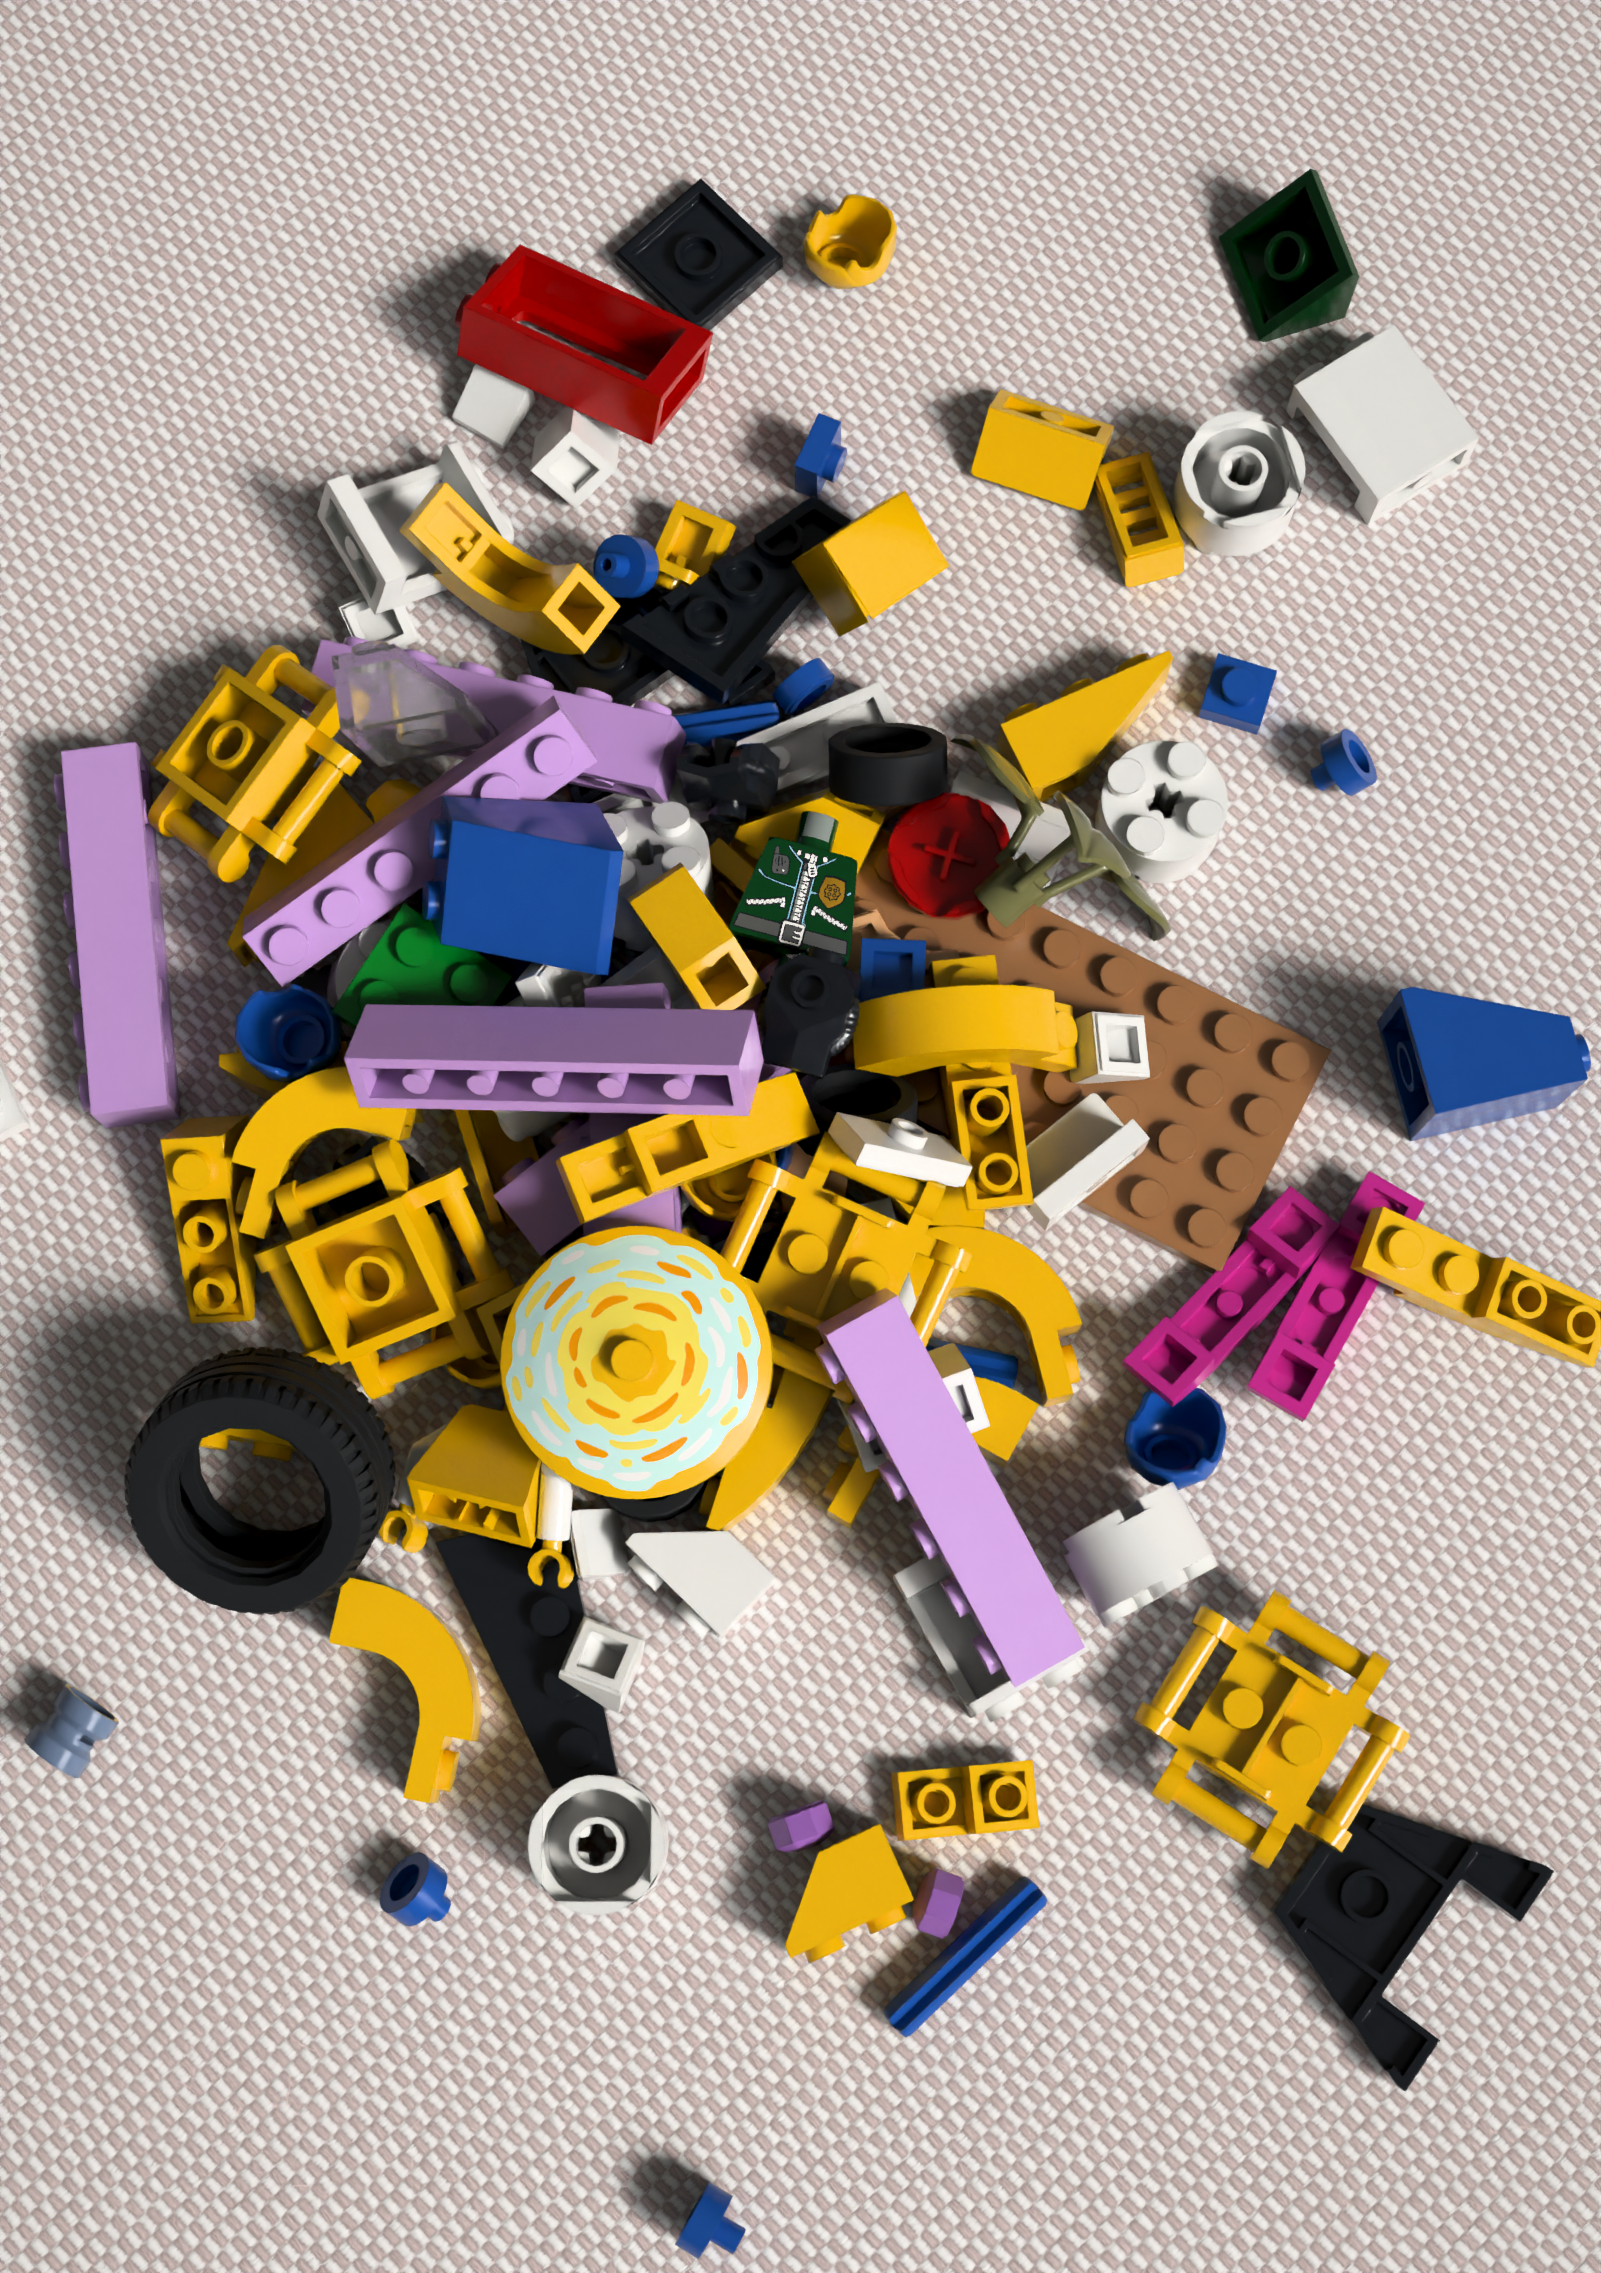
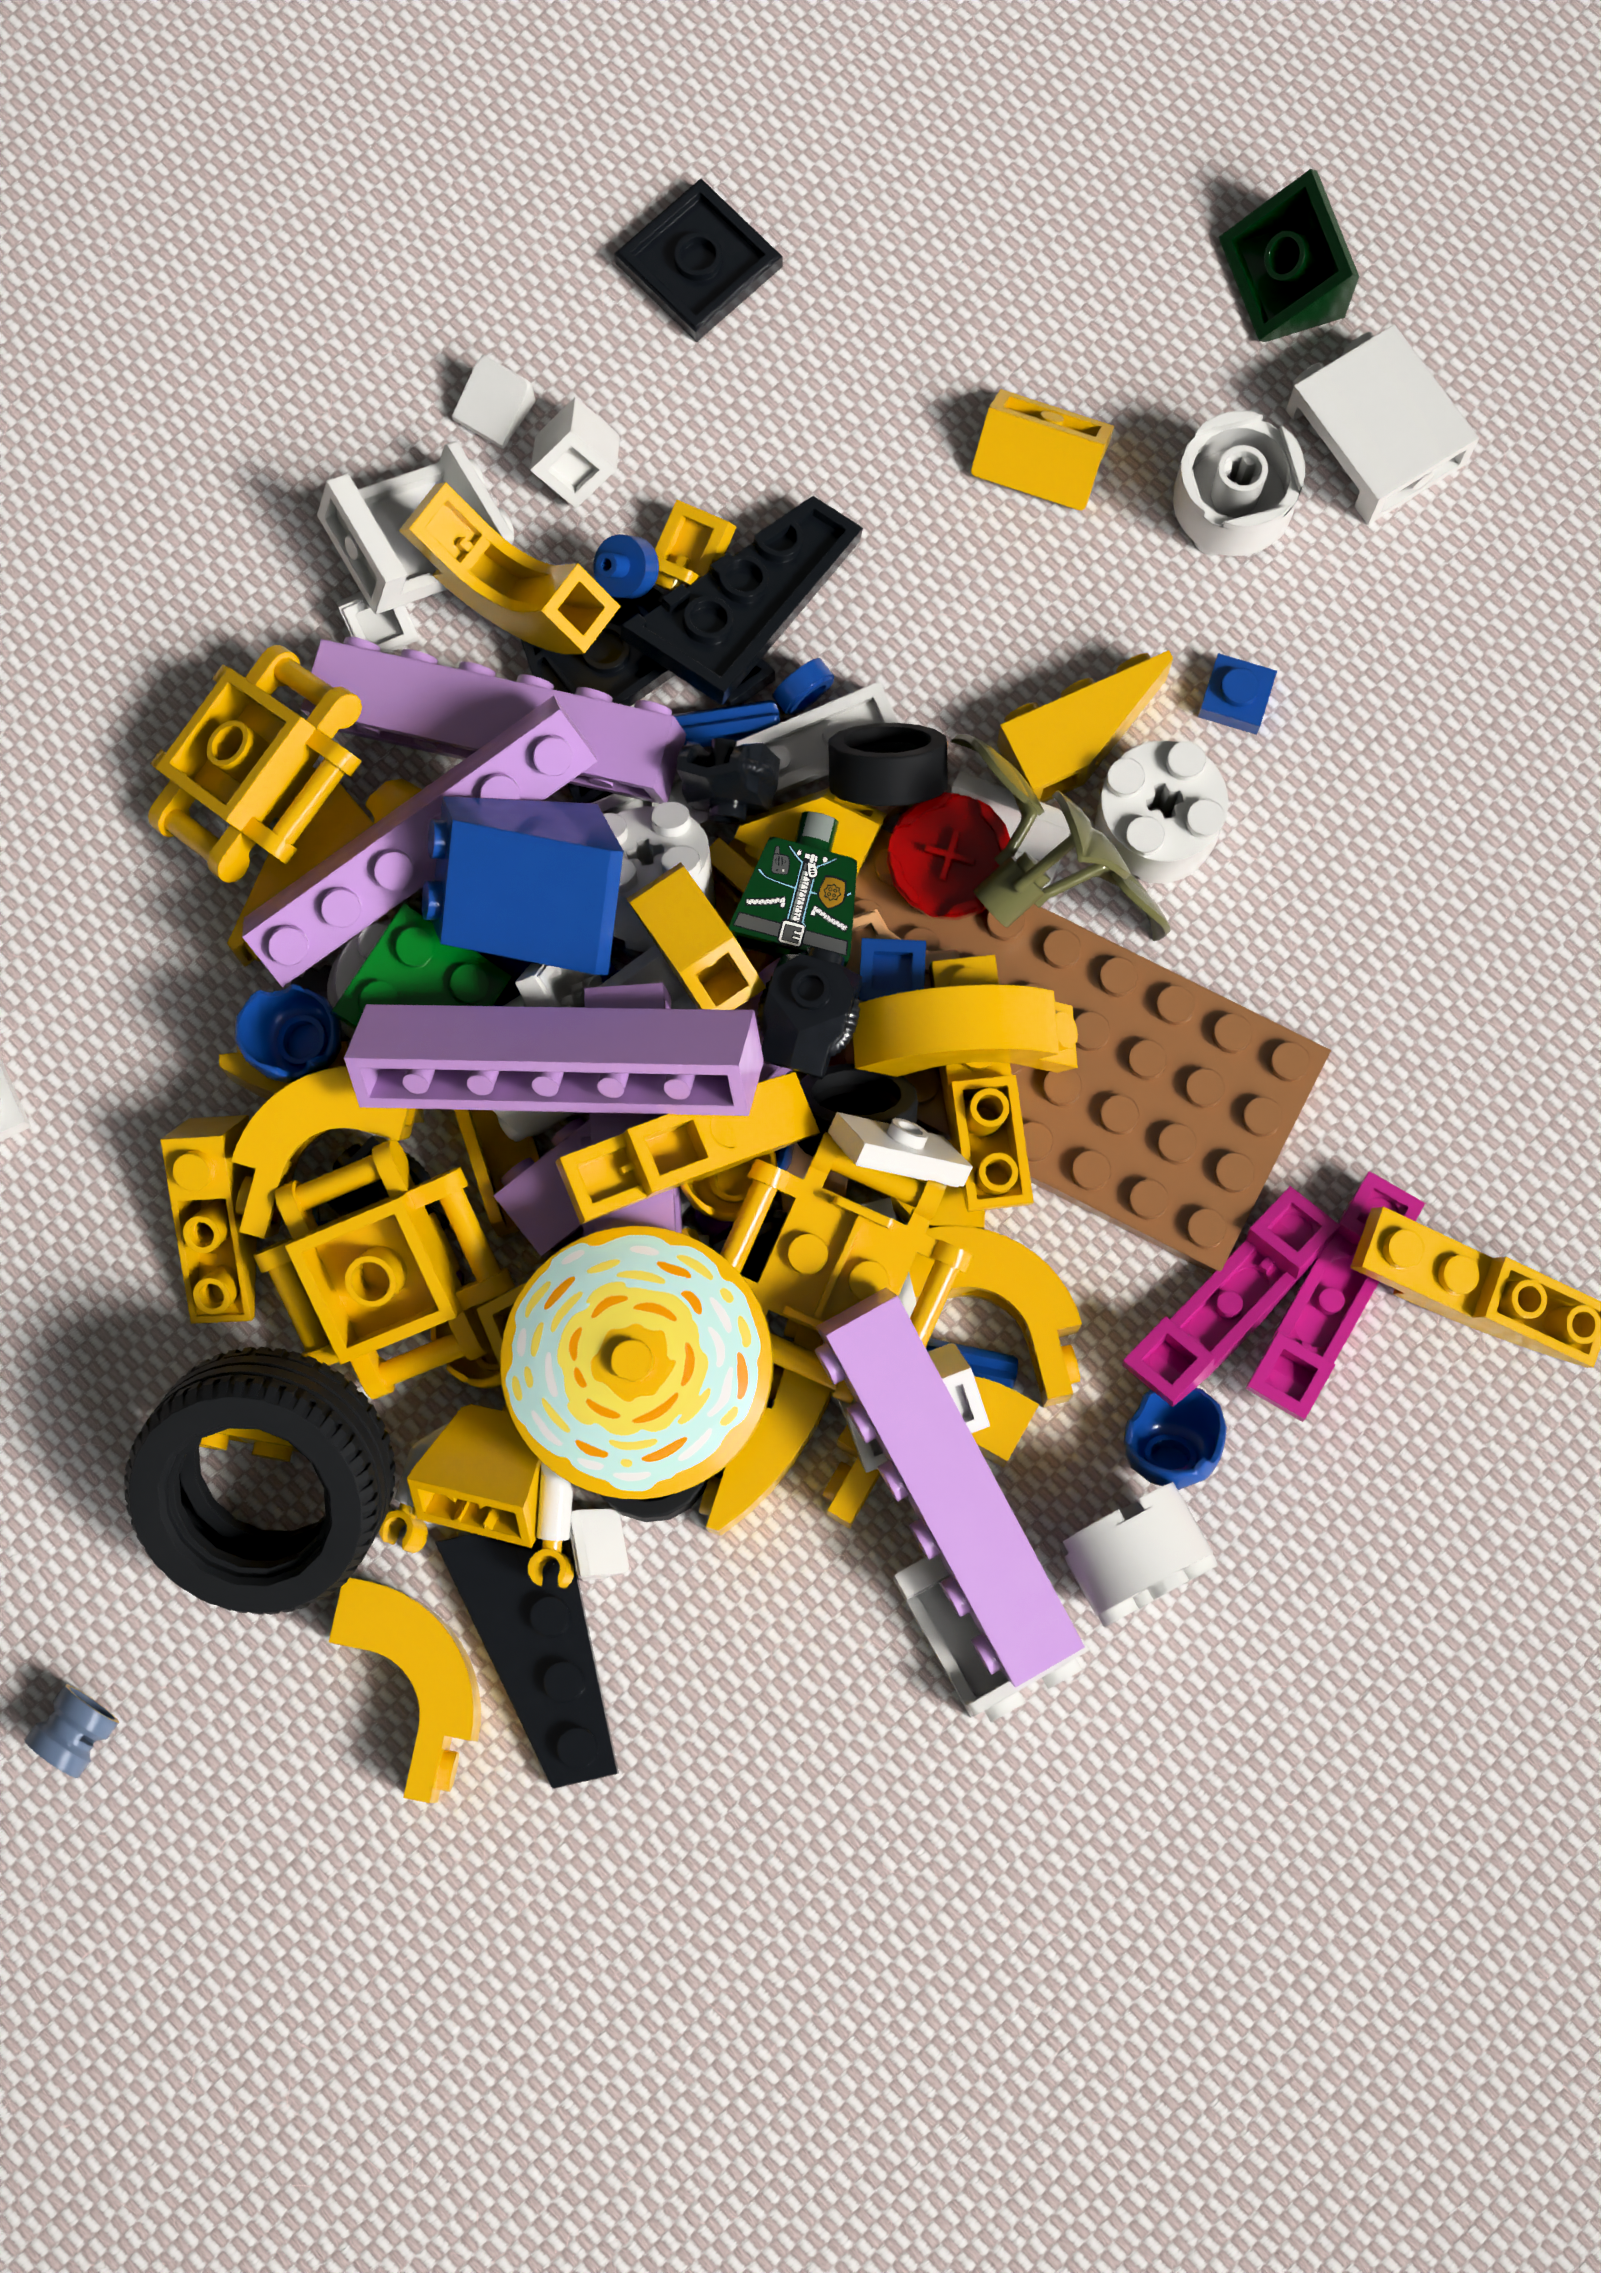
lavender brick [54,742,181,1128] -> none
clear slope [331,641,499,767] -> none
blue tile [380,1853,451,1926] -> none
red piece [455,244,713,445] -> none
white brick [528,1775,669,1915] -> none
white slope [558,1616,645,1713] -> none
white slope [625,1531,777,1638] -> none
blue tile [675,2181,746,2259] -> none
medium lavender tile [768,1800,835,1852] -> none
yellow slope [785,1823,914,1963] -> none
yellow piece [792,490,950,637] -> none
blue plate [794,413,847,498] -> none
yellow hair [803,194,897,289] -> none
blue axle [884,1876,1047,2037] -> none
yellow slope [891,1760,1040,1841] -> none
medium lavender tile [912,1867,964,1939] -> none
white panel [1024,1093,1150,1231] -> none
white slope [1070,1011,1150,1084] -> none
yellow slope [1094,451,1184,587] -> none
yellow brick [1132,1589,1411,1869] -> none
black wing [1270,1804,1554,2092] -> none
blue tile [1310,729,1377,796] -> none
blue slope [1377,987,1591,1141] -> none

